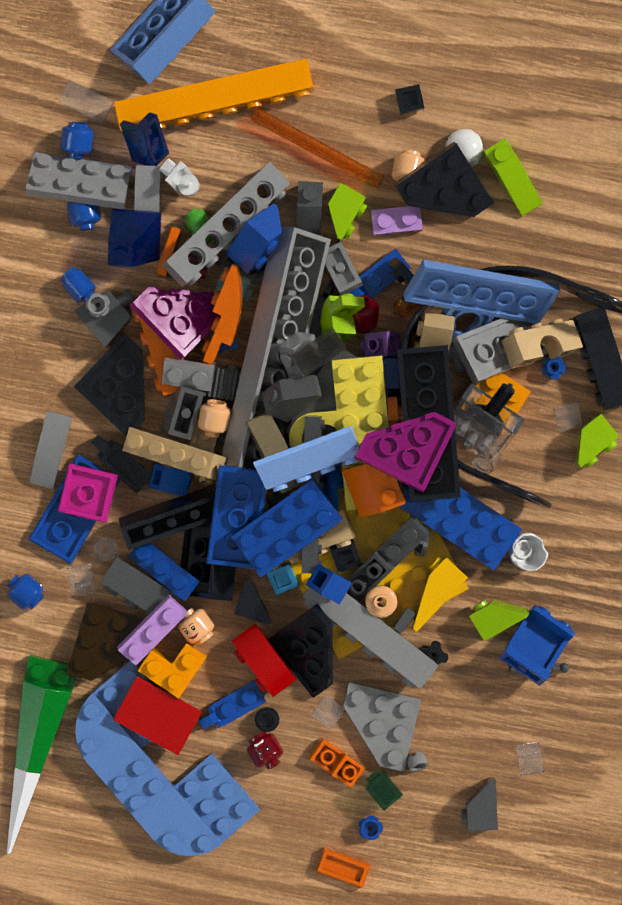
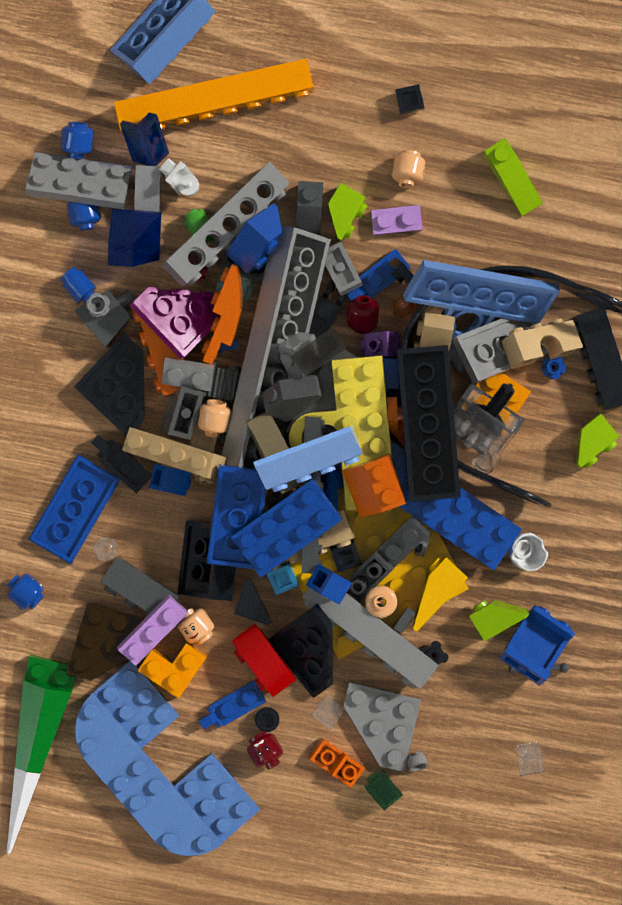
light grey slope [30,411,73,489] -> none
clear tile [58,80,114,124] -> none
dark pink tile [58,463,118,523] -> none
clear slope [67,563,97,597] -> none
red tile [113,676,202,755] -> none
black brick [118,485,215,550] -> none
blue plate [128,542,200,601] -> none
orange tile [157,227,182,278] -> none
clear orange axle [251,108,384,188] -> none
orange tile [316,847,371,888] -> none
lime brick [321,294,365,343] -> none
magenta plate [354,412,457,493] -> none
blue plate [359,815,383,840] -> none
black plate [393,142,493,217] -> none
white hair [446,129,483,167] -> none
dark grey slope [461,777,498,831] -> none
clear slope [553,402,582,432] -> none

